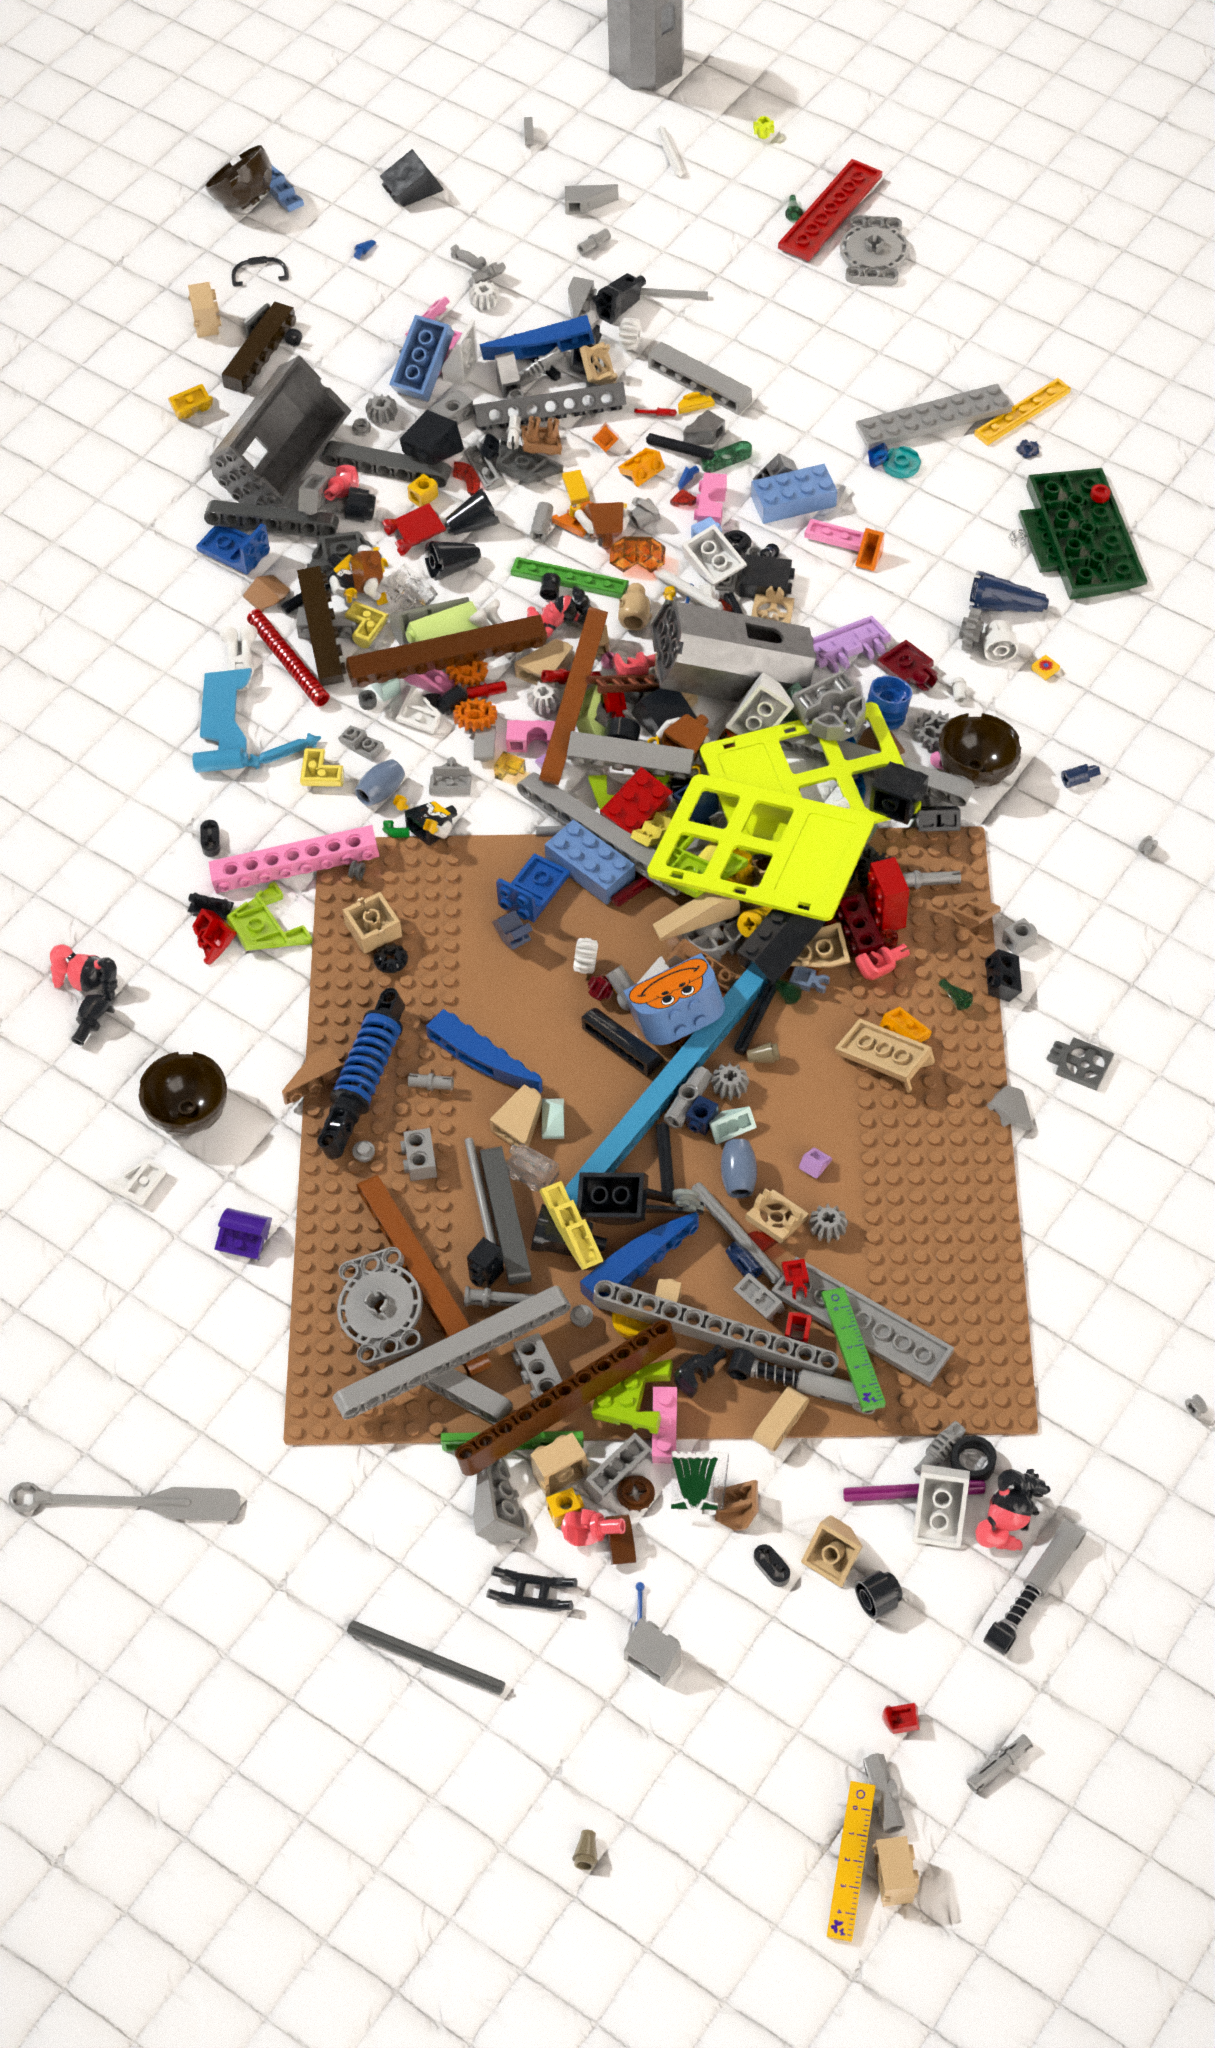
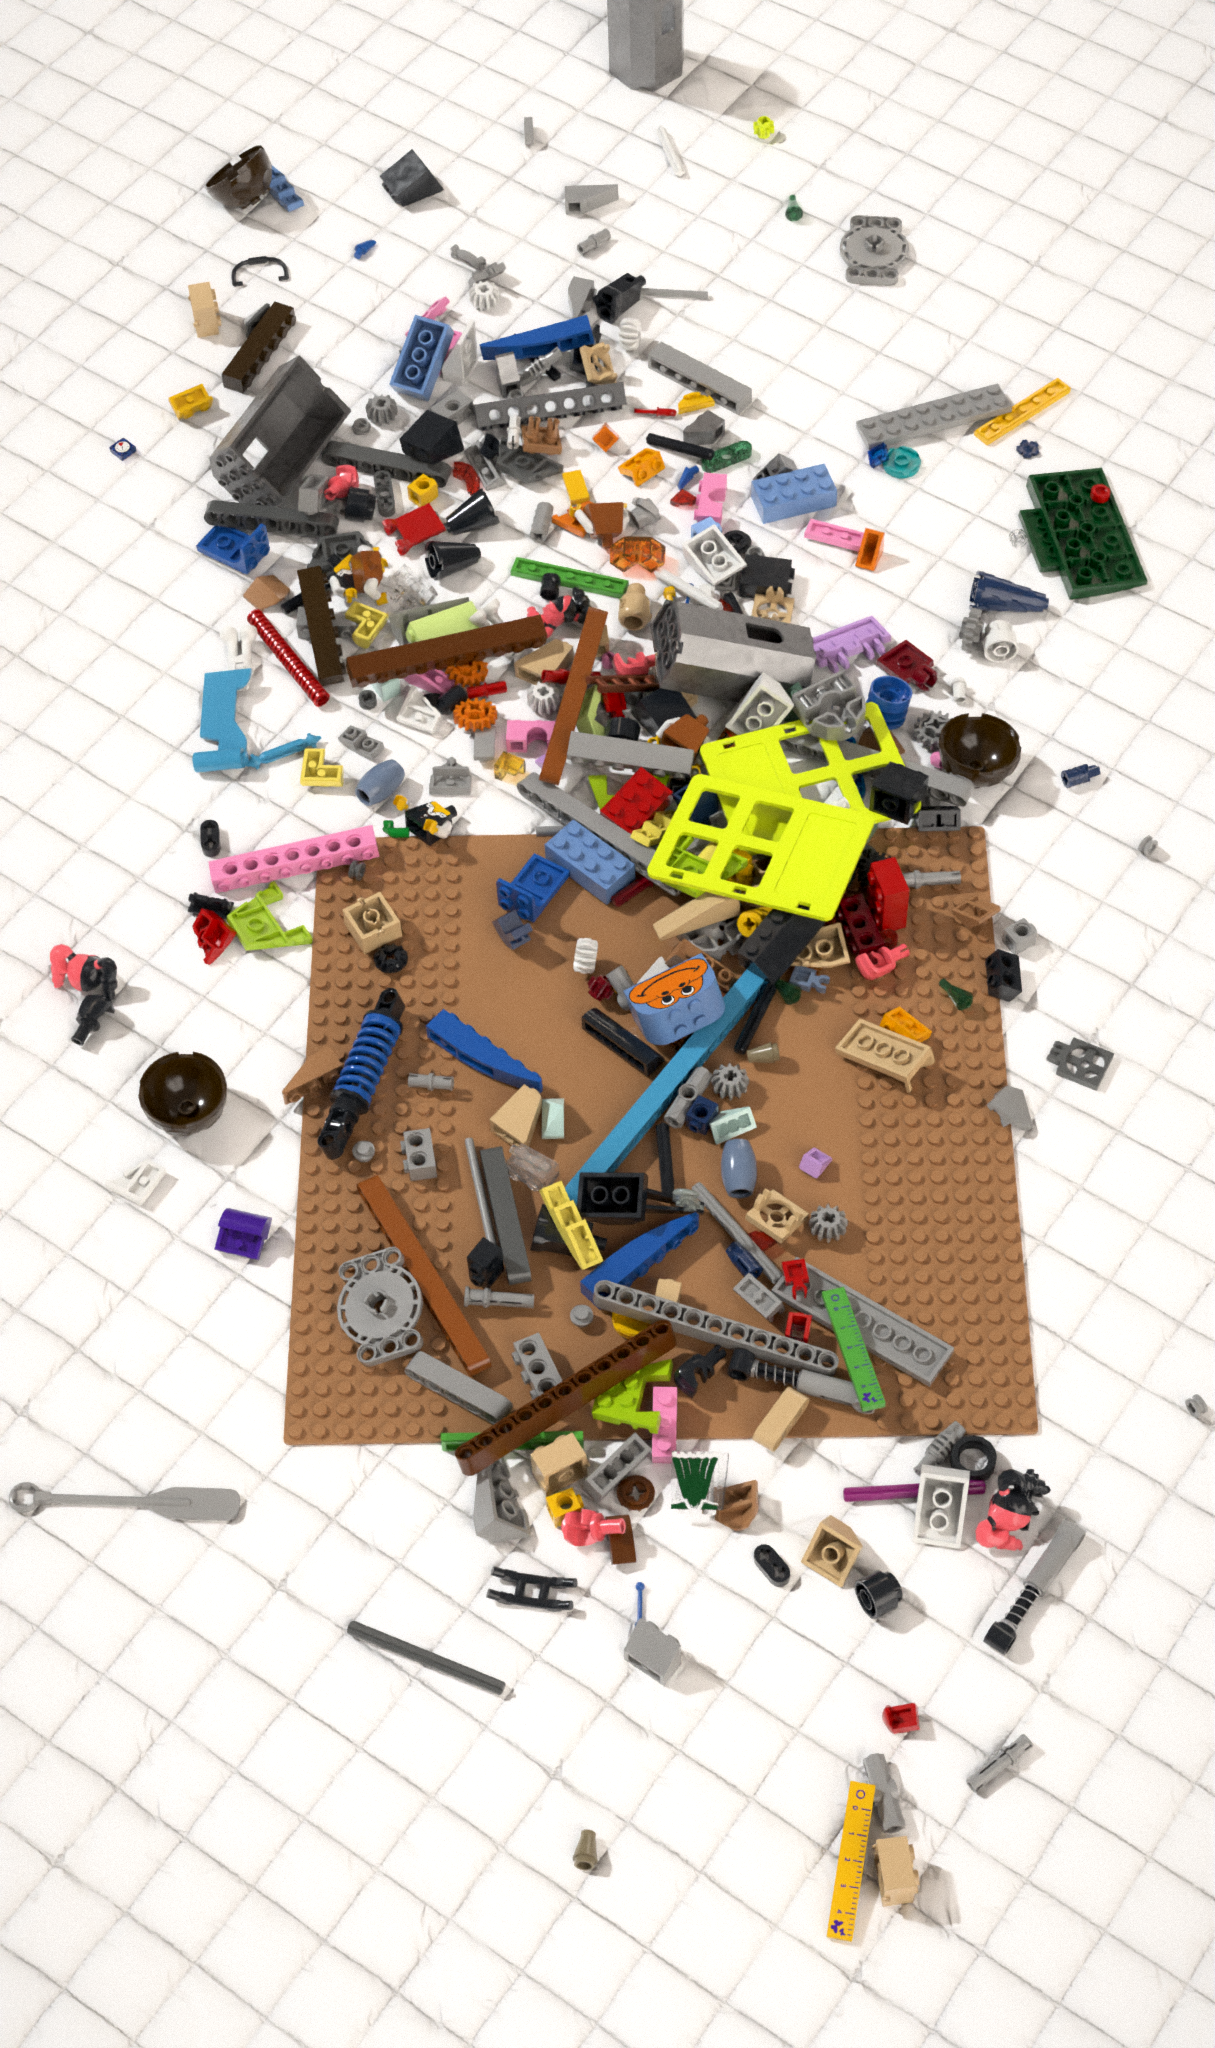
black bush [285,328,303,347] -> none
light grey beam [332,1286,571,1420] -> none
black pin [760,543,780,558] -> none
red plate [778,159,883,261] -> none
yellow tile [1031,654,1060,681] -> none
none -> clear blue tile [109,437,137,461]
none -> dark grey beam [373,470,396,517]

